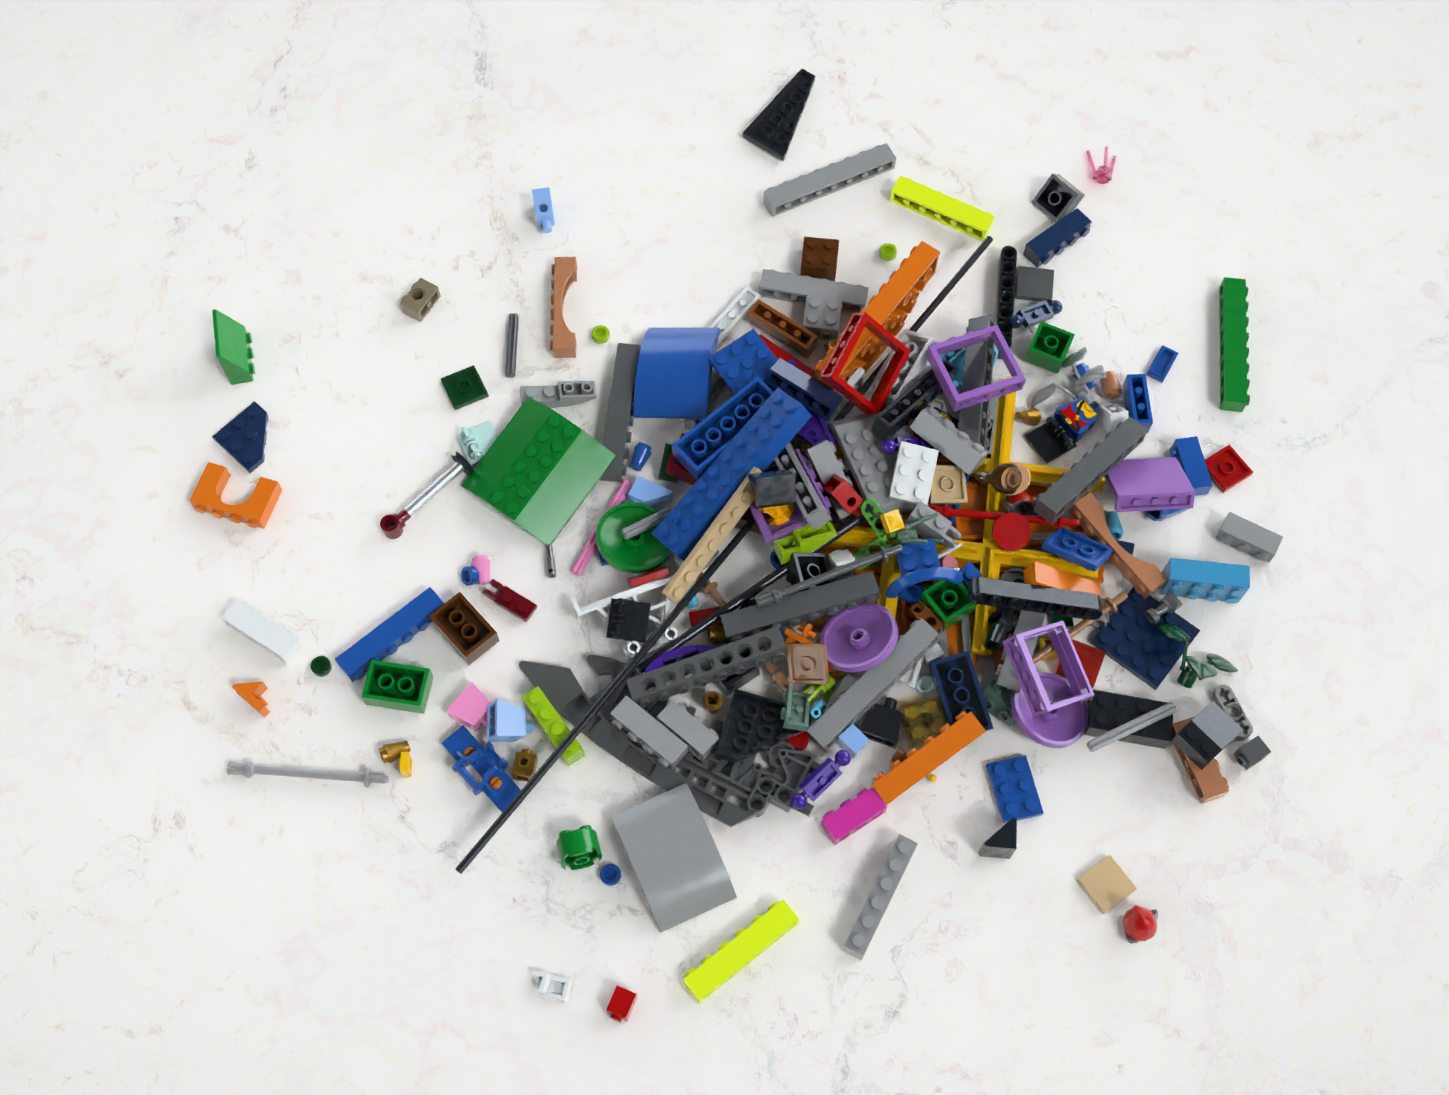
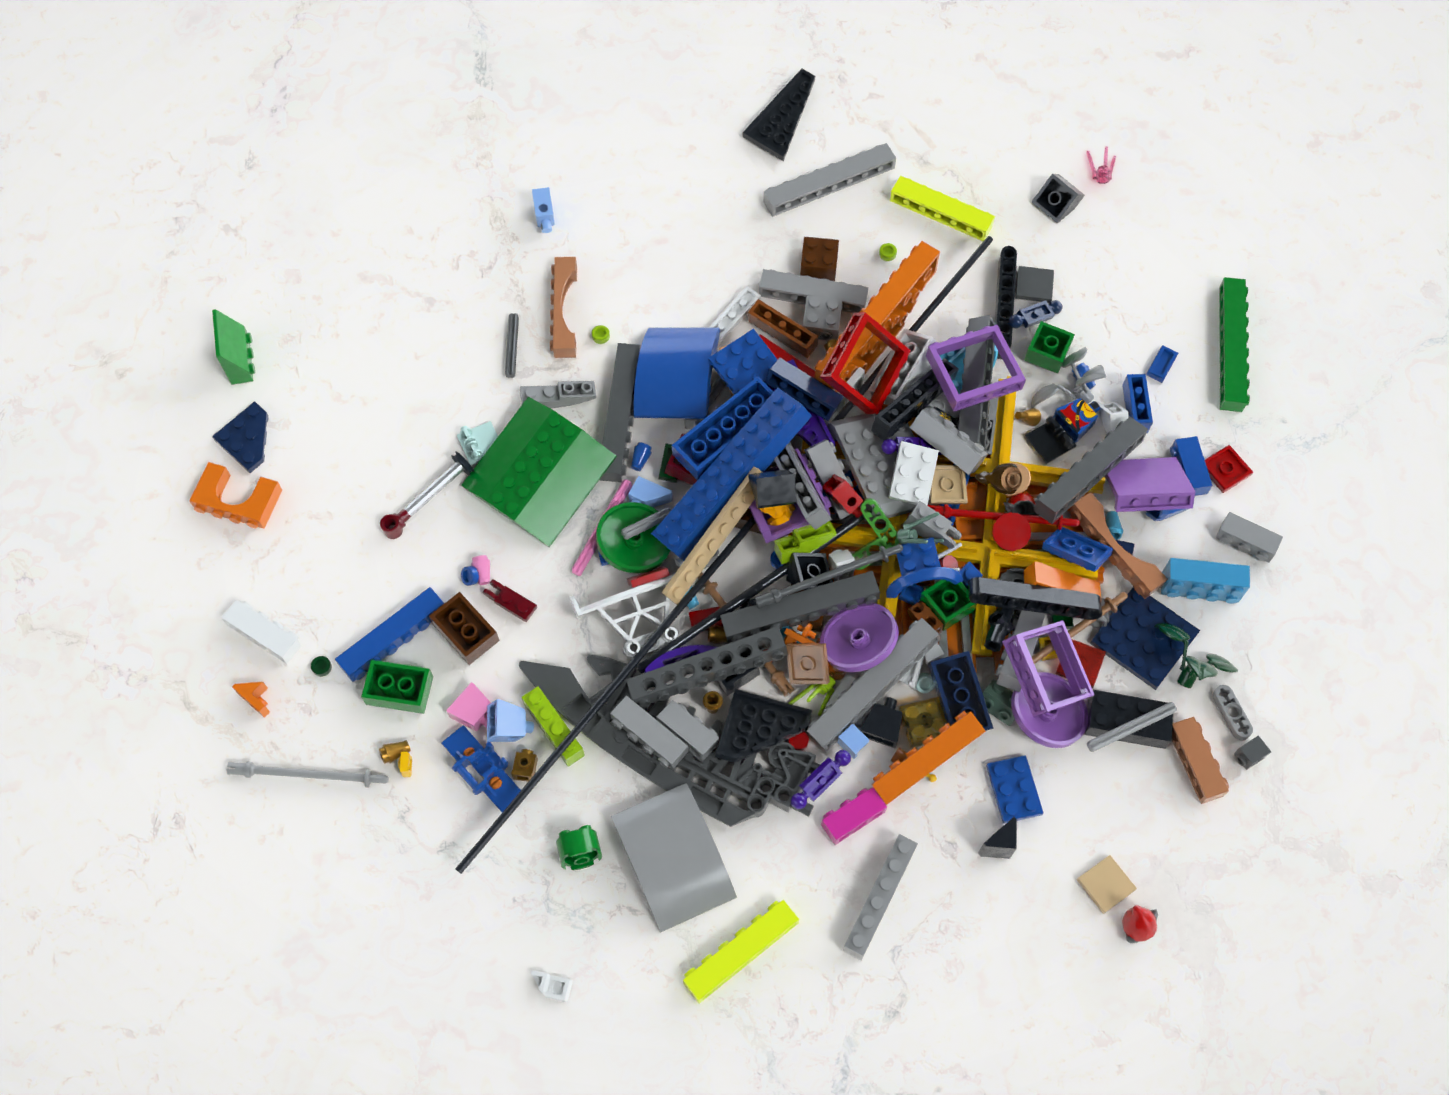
dark tan brick [400,277,441,322] -> none
dark green tile [441,365,489,410] -> none
flat silver piece [546,545,556,578] -> none
blue tile [600,864,621,886] -> none
black hinge [606,598,651,643] -> none
red brick [606,986,637,1023] -> none
sand green bracket [780,684,811,732] -> none
medium azure arm [810,699,828,718] -> none
yellow tile [880,509,905,534] -> none
dark blue brick [1023,208,1092,268] -> none
nougat brick [1100,371,1123,399] -> none
dark grey leg [1144,592,1183,625] -> none
slope [1171,701,1243,770] -> none

